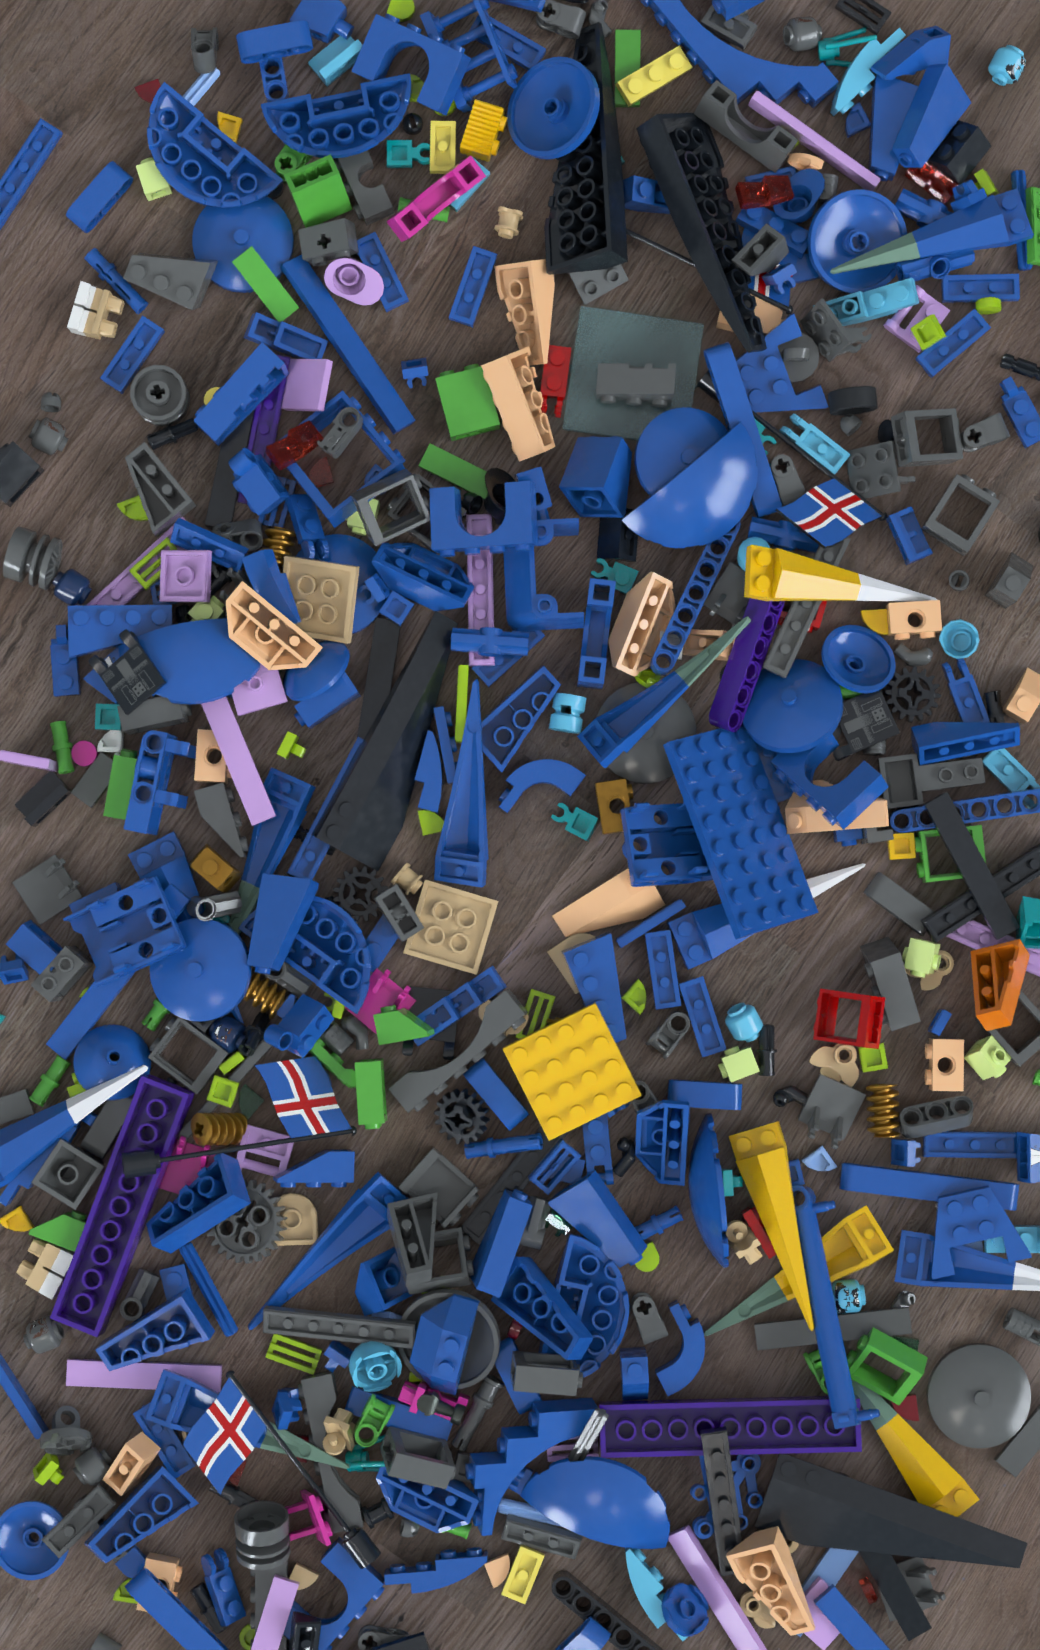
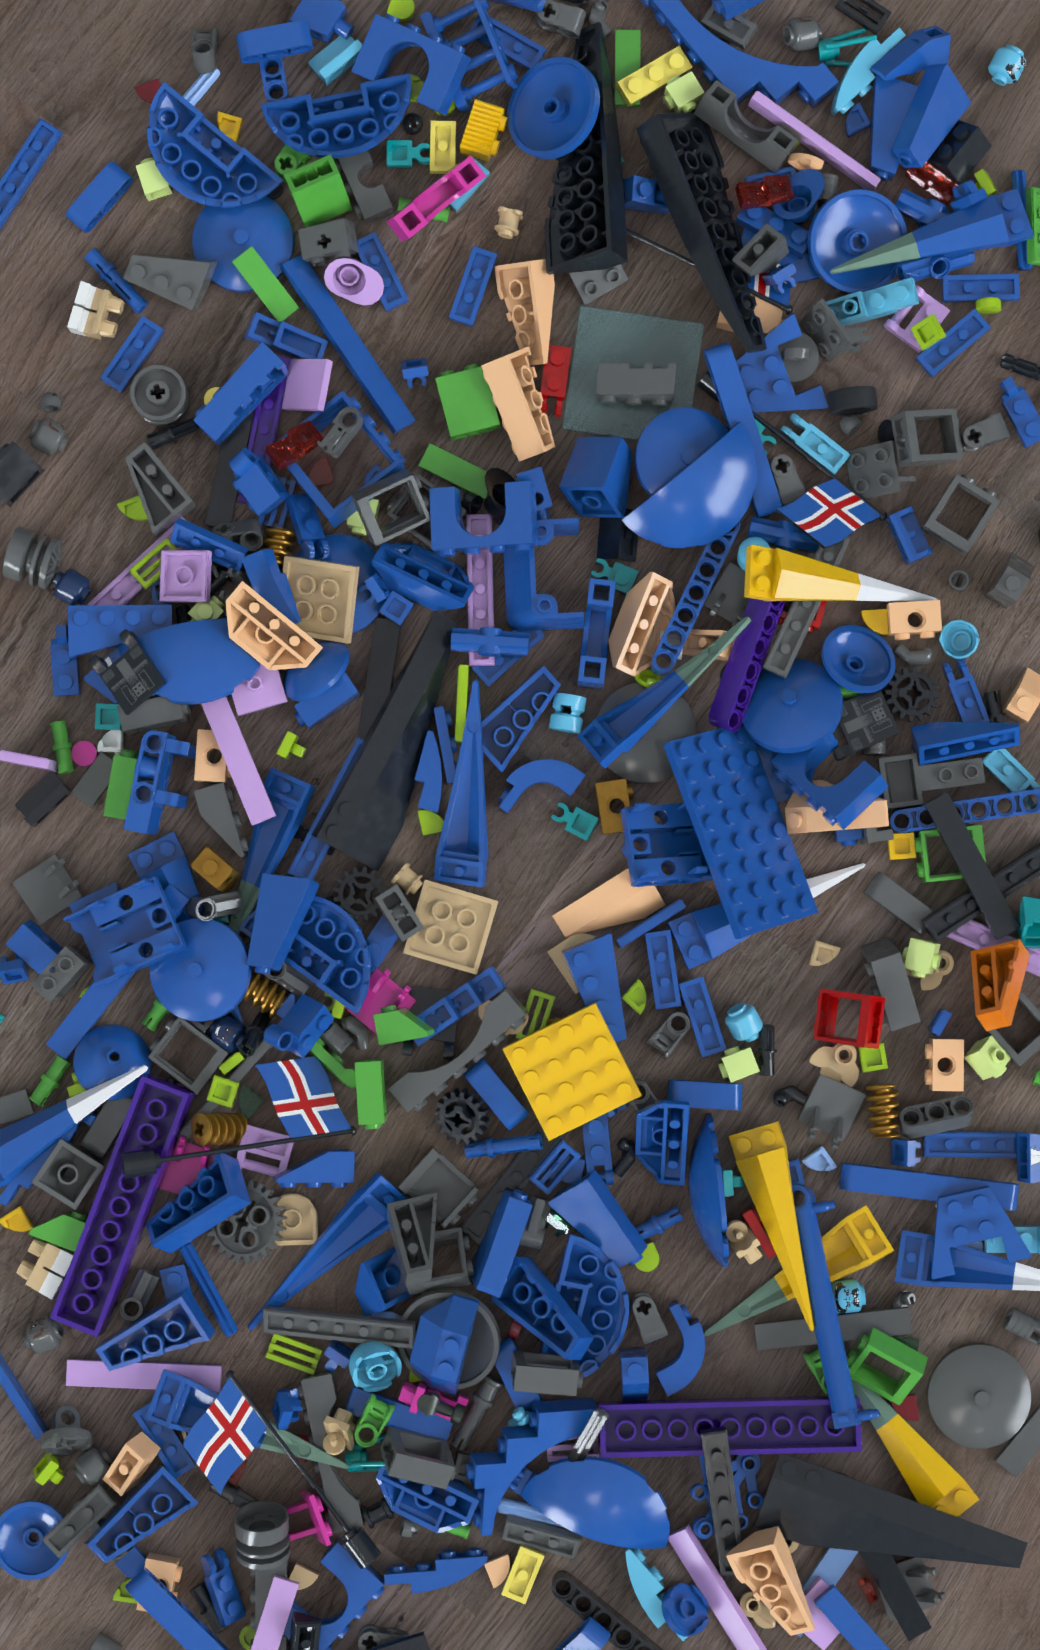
none -> medium azure arm [508,1407,530,1427]
none -> yellowish green brick [663,71,705,113]
none -> tan tile [808,940,841,966]

